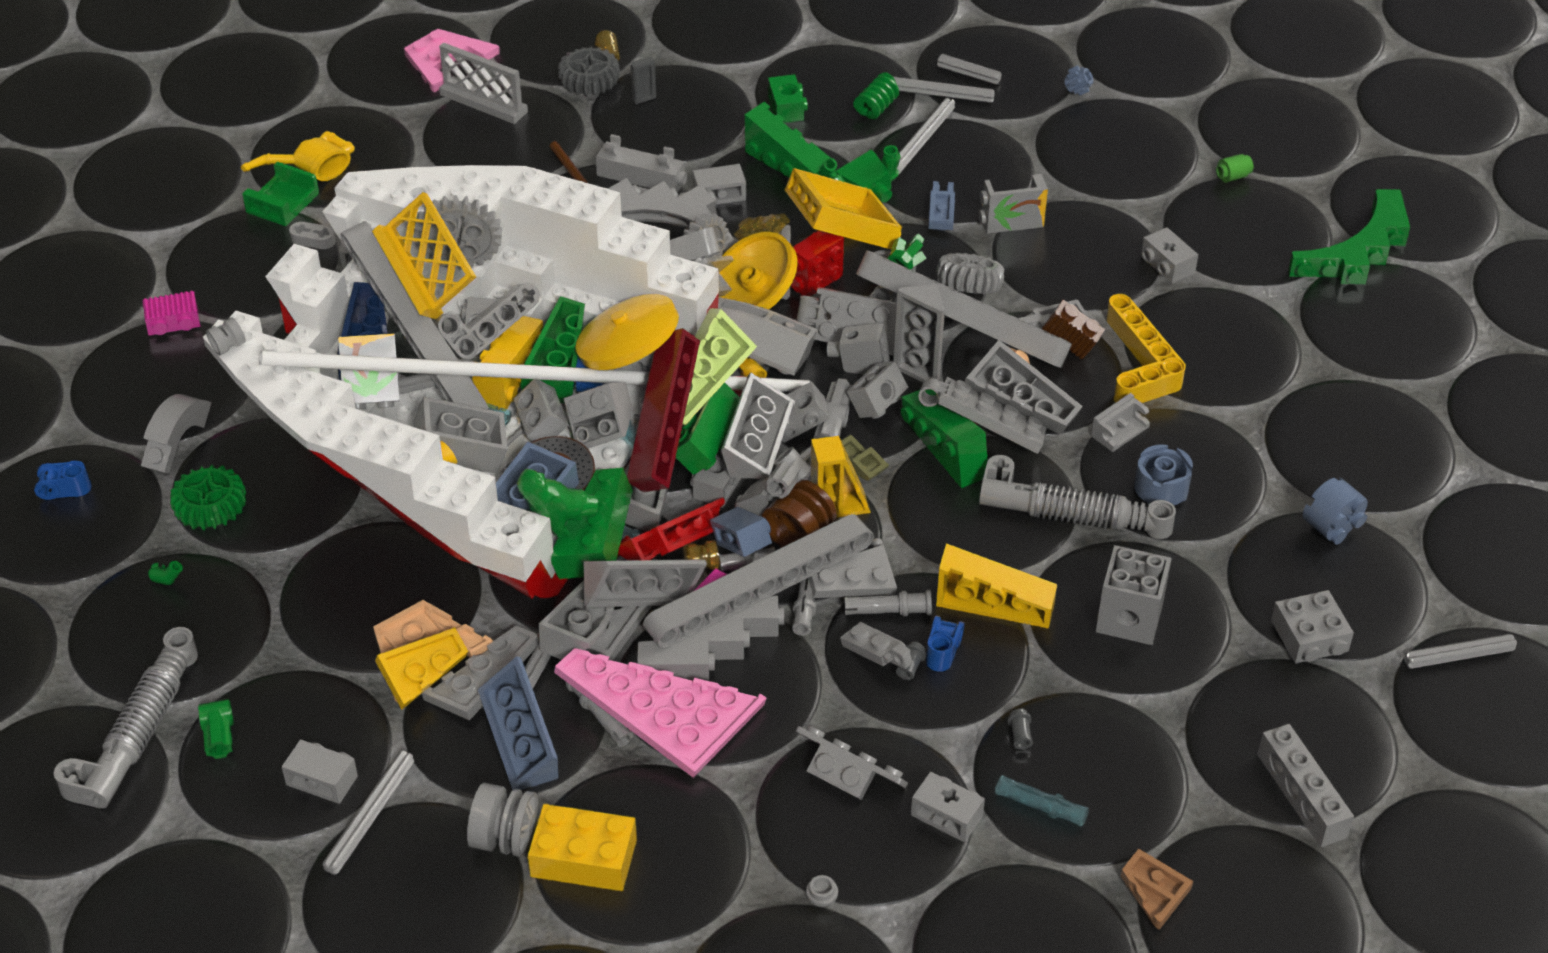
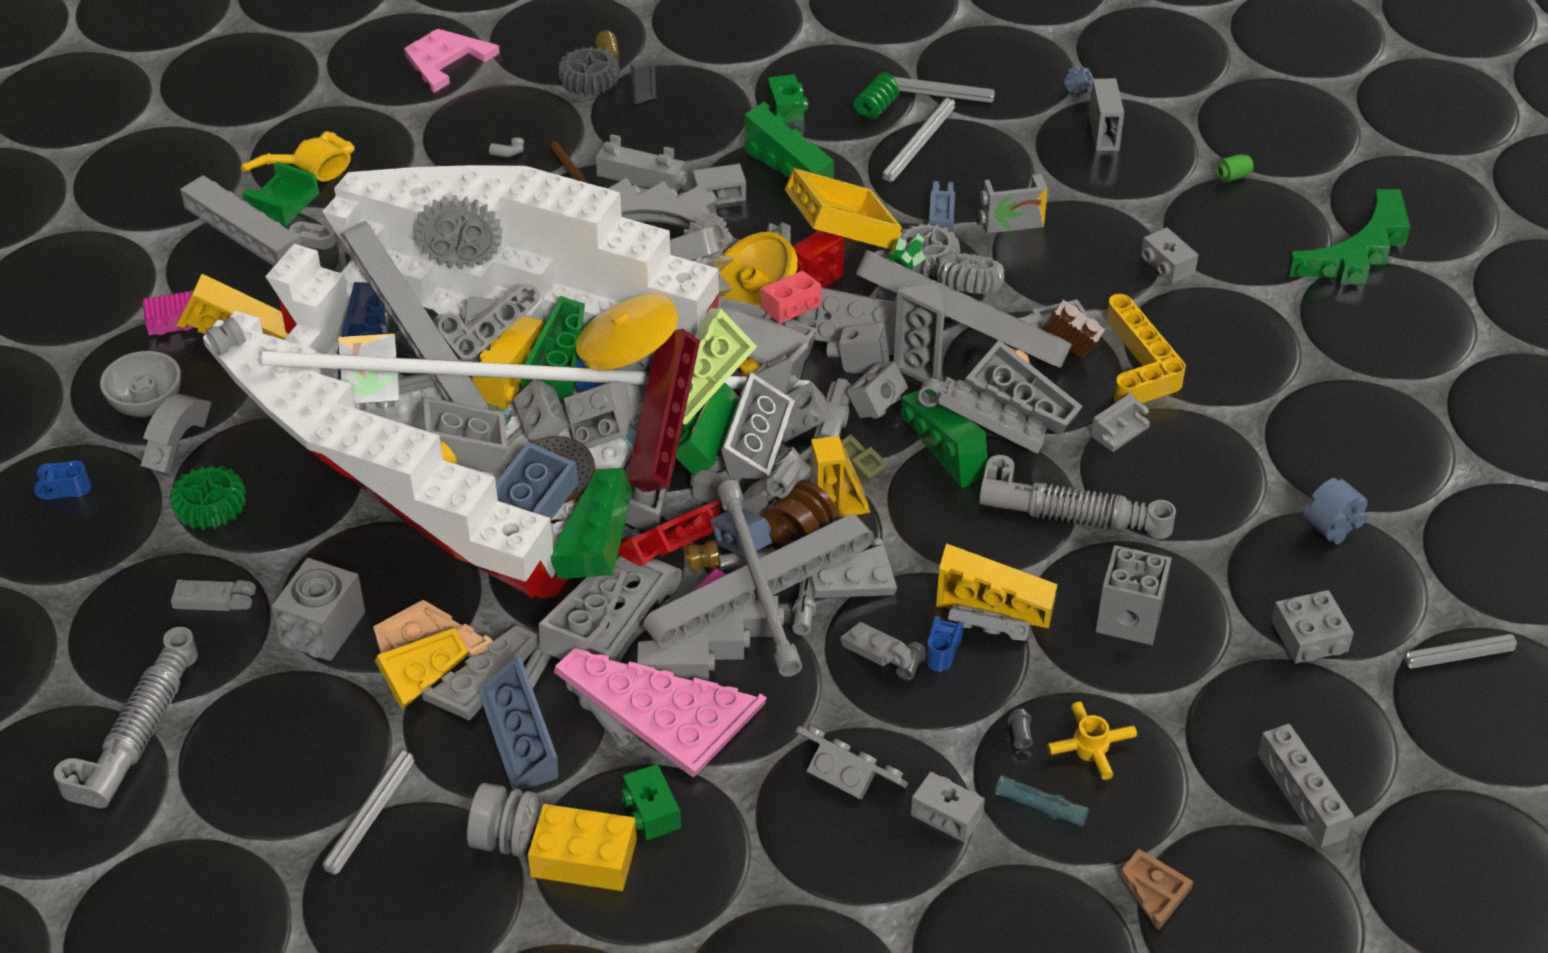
green arm [148,561,183,585] -> none
green piece [198,699,233,759] -> none
light grey brick [282,739,358,804] -> none
yellow fence [372,192,476,319] -> none
light grey fence [439,42,528,124] -> none
green animal [517,469,598,538] -> none
light grey slope [584,560,707,607] -> none
clear yellow plate [734,214,790,241] -> none
light grey plate [806,875,838,907] -> none
green torso [820,145,901,203] -> none
light grey pin [845,590,932,617] -> none
light grey axle [937,54,1001,85] -> none
sand blue brick [1134,445,1193,505] -> none
none -> light grey piece [100,351,181,418]
none -> light grey hinge [171,580,256,611]
none -> yellow wedge [176,274,289,340]
none -> light grey brick [180,176,302,266]
none -> light grey brick [271,558,365,661]
none -> light grey arm [489,137,525,158]
none -> green brick [620,764,681,841]
none -> light grey hose [718,480,802,676]
none -> light grey slope [753,342,809,394]
none -> coral brick [761,271,821,324]
none -> light grey gear [900,223,960,279]
none -> light grey hinge [948,604,1030,641]
none -> yellow bar [1047,702,1137,780]
none -> light grey brick [1088,78,1124,151]

